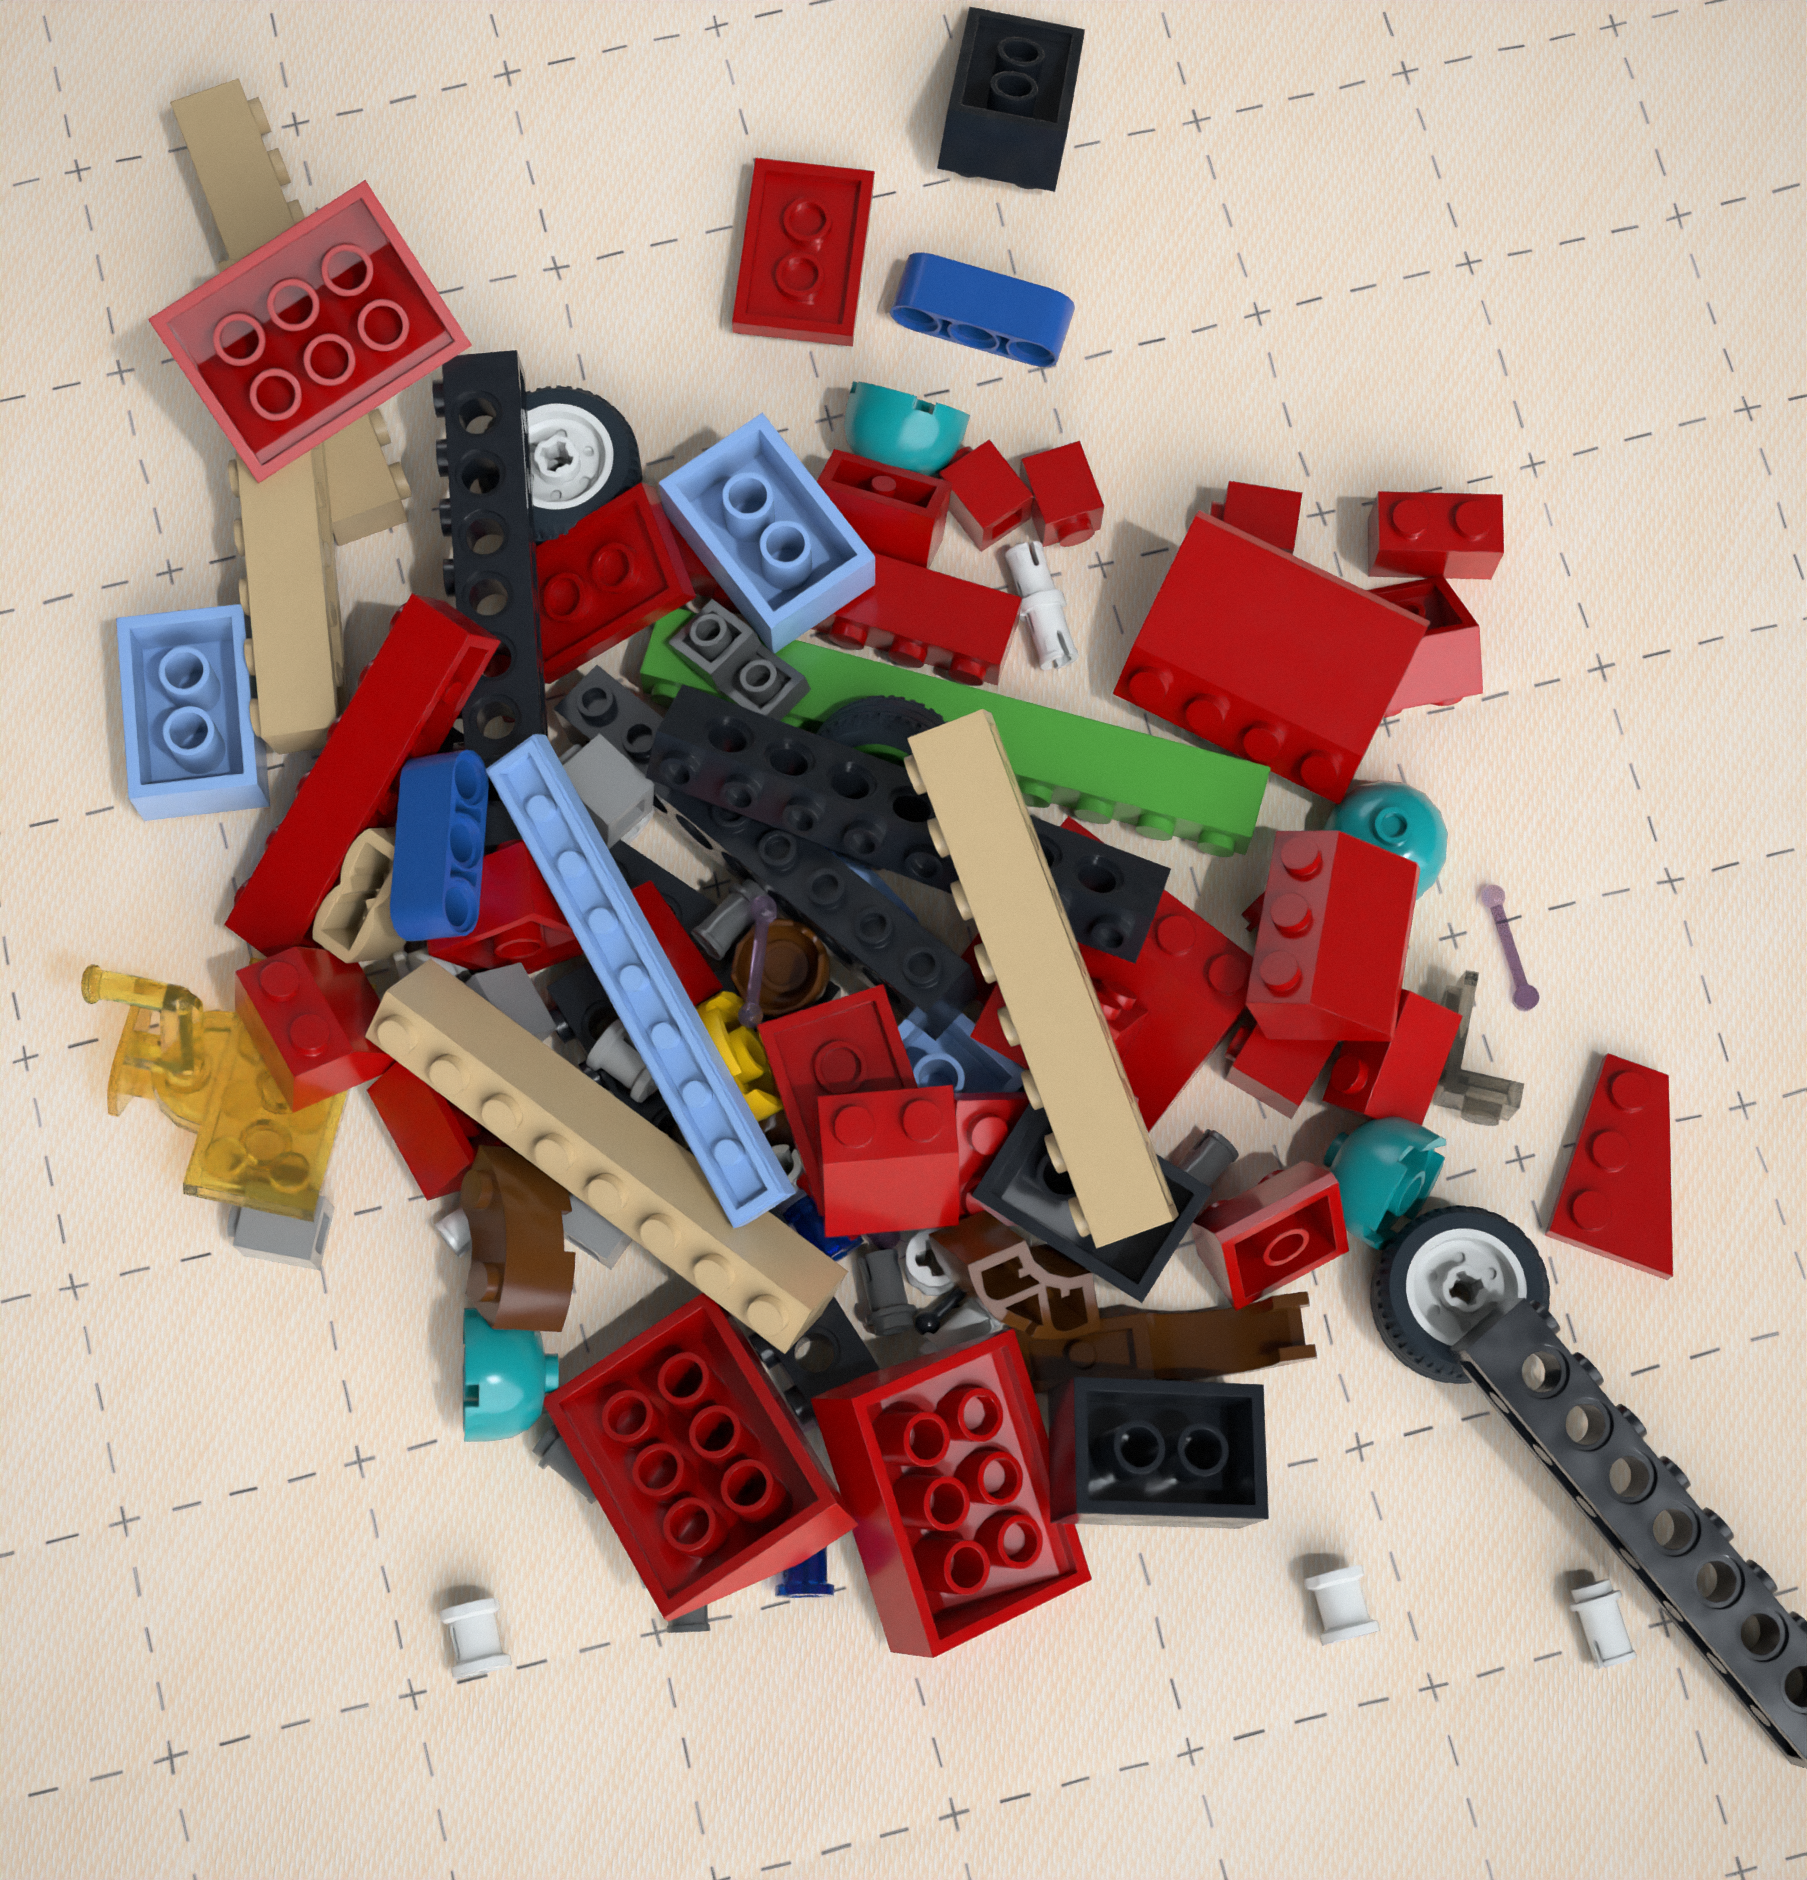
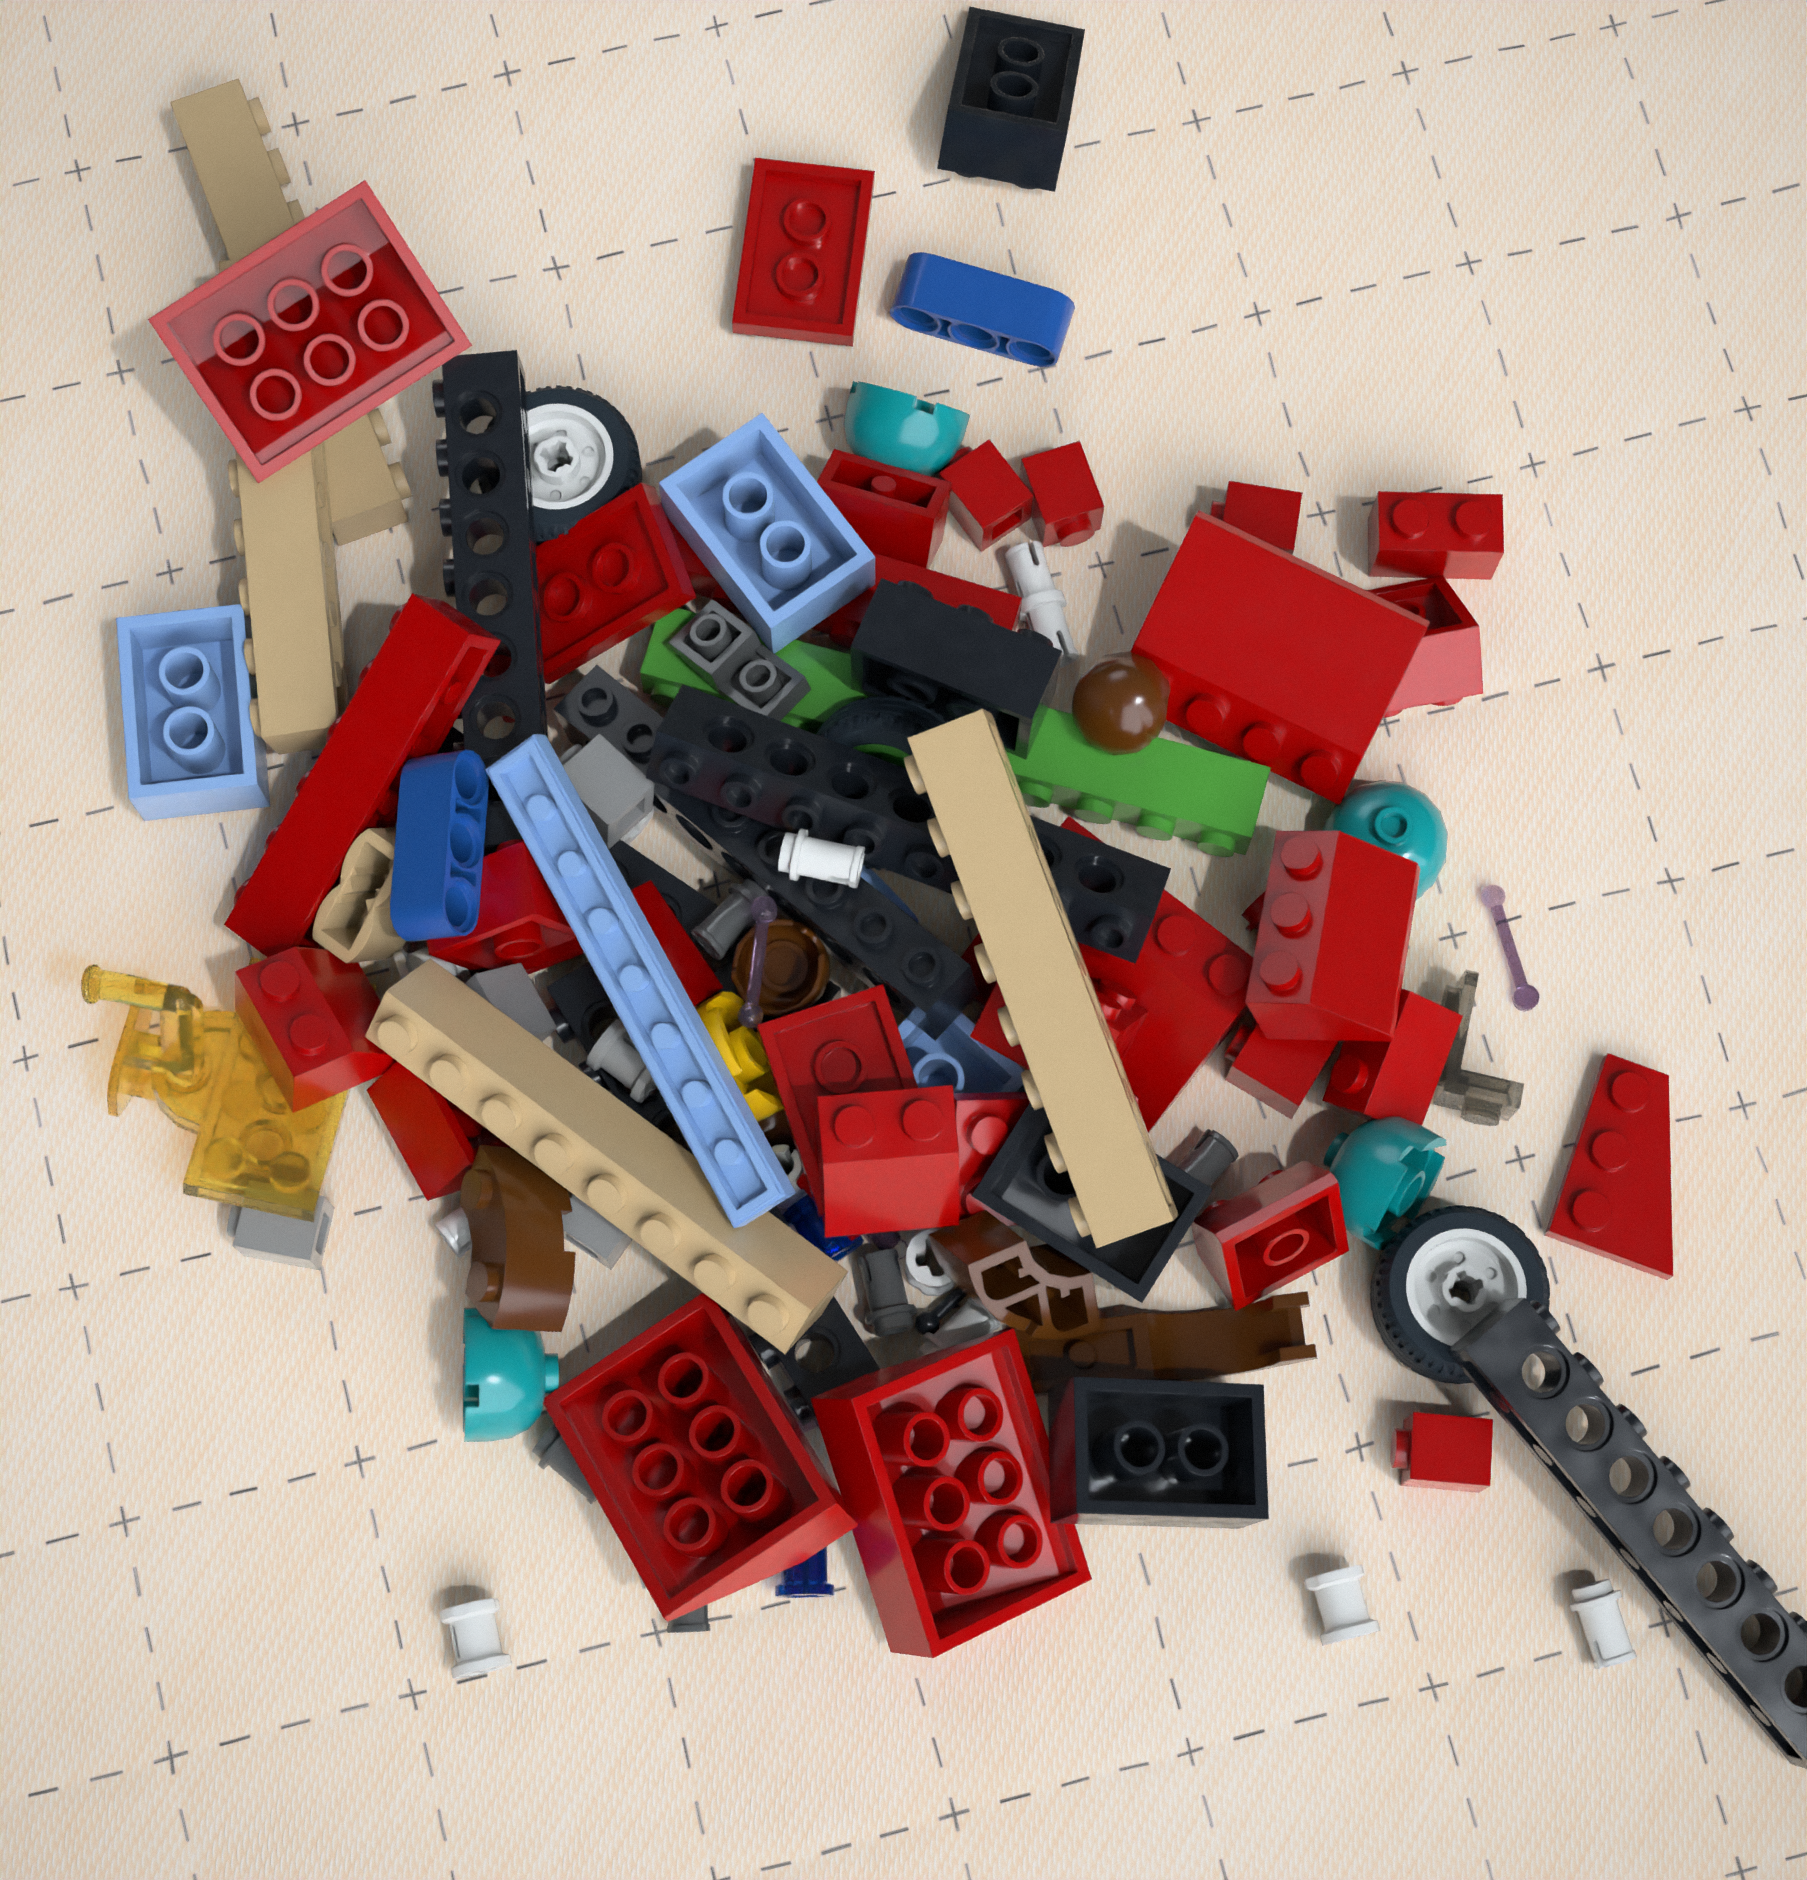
none -> white pin [778,829,865,888]
none -> black brick [851,578,1062,760]
none -> reddish brown hair [1072,651,1171,756]
none -> red brick [1390,1412,1493,1493]

